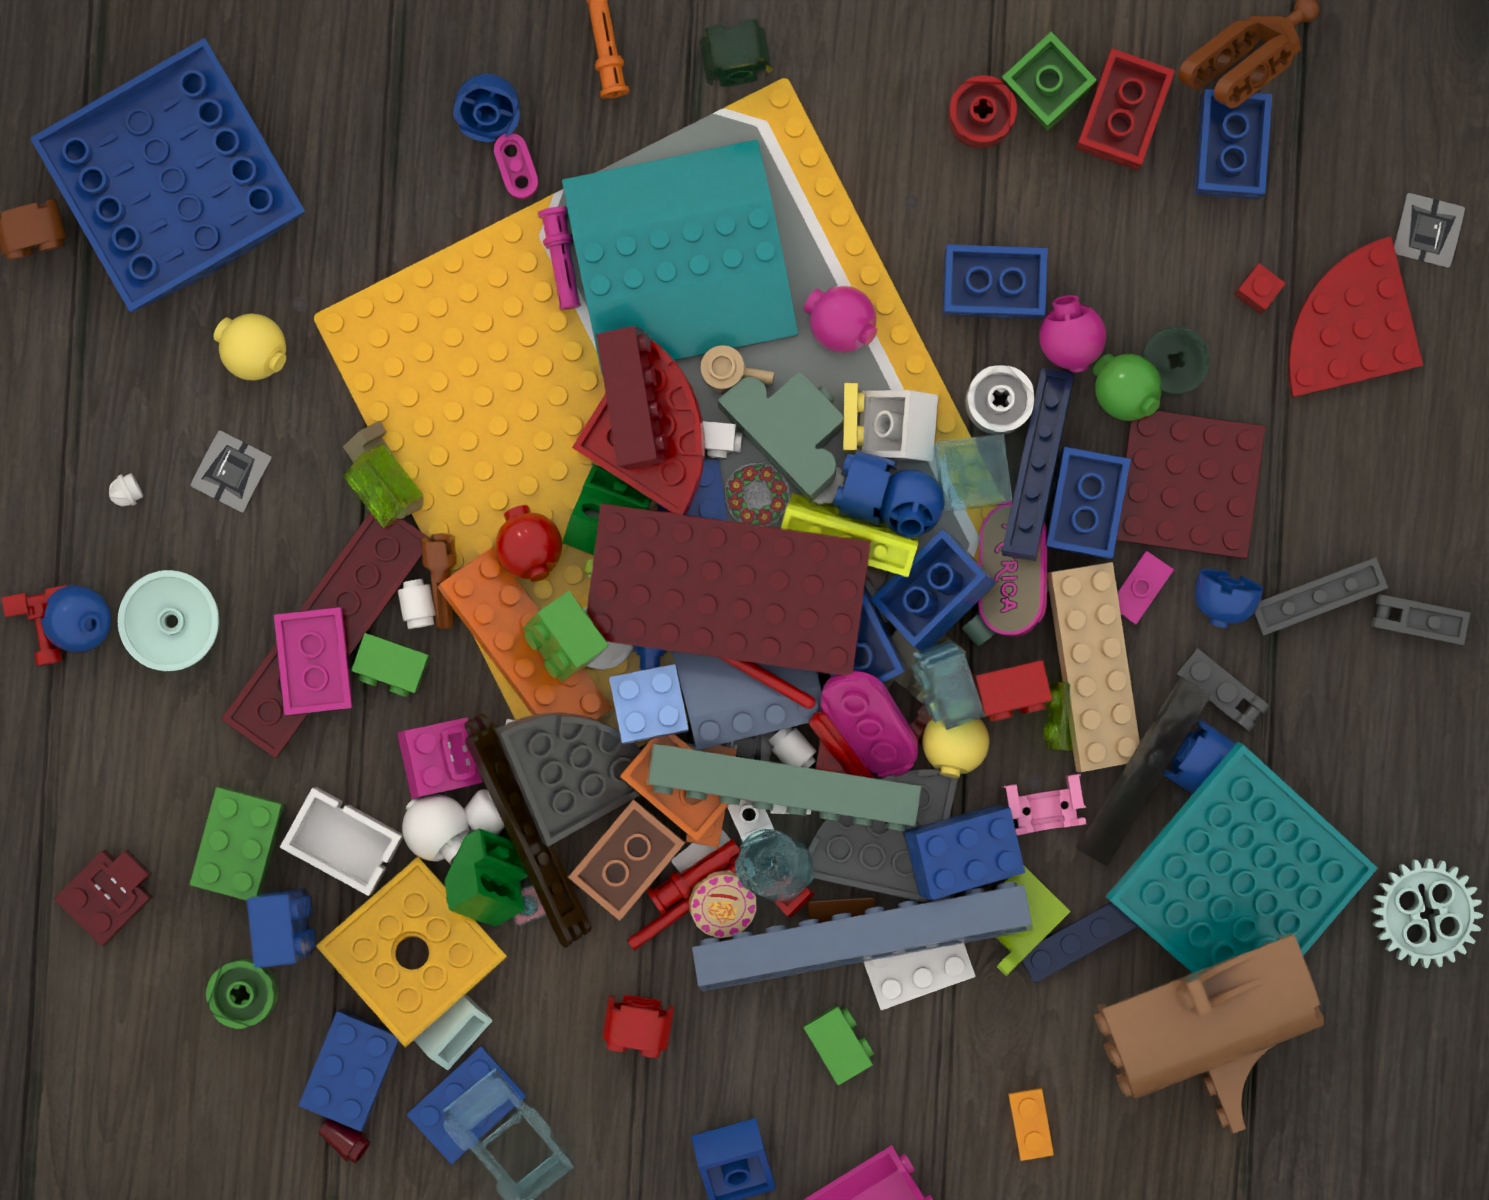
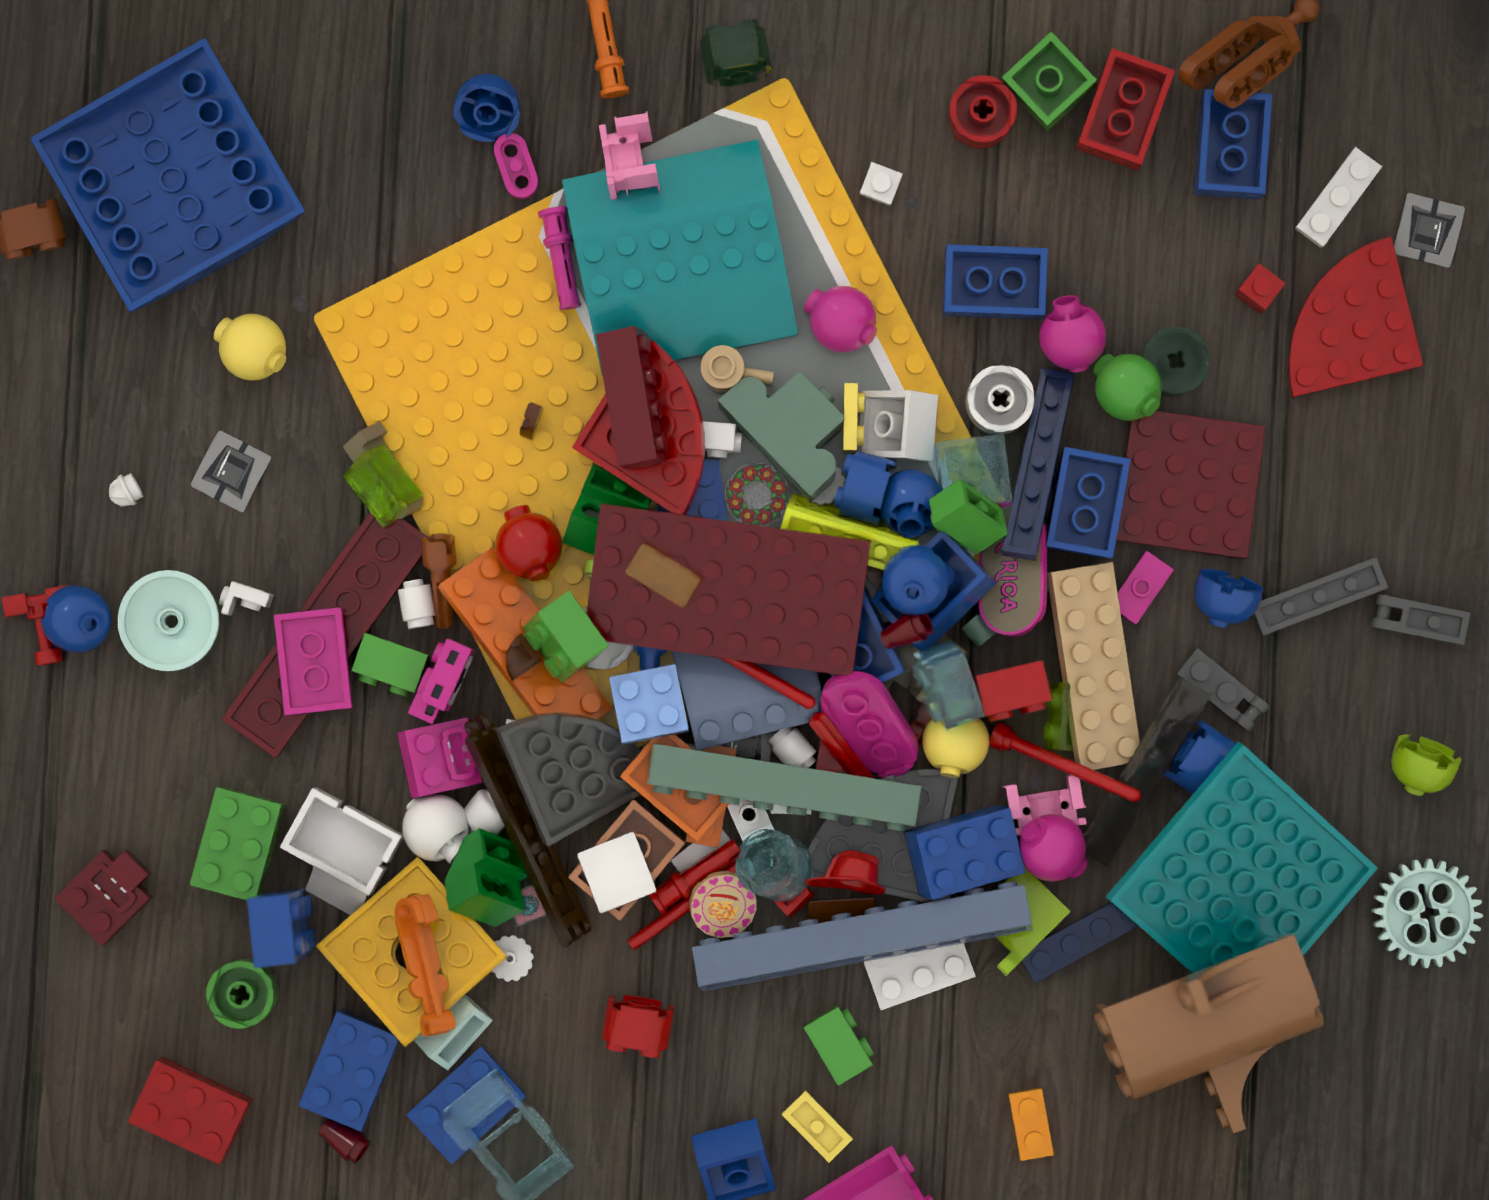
none -> red brick [128,1057,253,1165]
none -> white bracket [219,581,274,616]
none -> white sticker [305,865,367,915]
none -> orange piece [395,894,455,1037]
none -> dark pink piece [408,638,476,724]
none -> white piece [491,935,534,982]
none -> reddish brown tile [506,633,541,681]
none -> reddish brown tile [519,402,543,440]
none -> white sticker [578,832,656,913]
none -> bright pink piece [599,112,661,200]
none -> clear yellow plate [625,543,702,608]
none -> light yellow plate [782,1090,853,1163]
none -> red piece [805,850,885,895]
none -> white plate [859,162,903,206]
none -> dark red cone [880,614,933,649]
none -> blue cylinder [881,545,951,615]
none -> bright green brick [929,479,1008,555]
none -> red piece [989,722,1141,802]
none -> dark pink brick [1019,814,1088,882]
none -> white plate [1295,147,1382,248]
none -> lime cylinder [1391,734,1462,796]

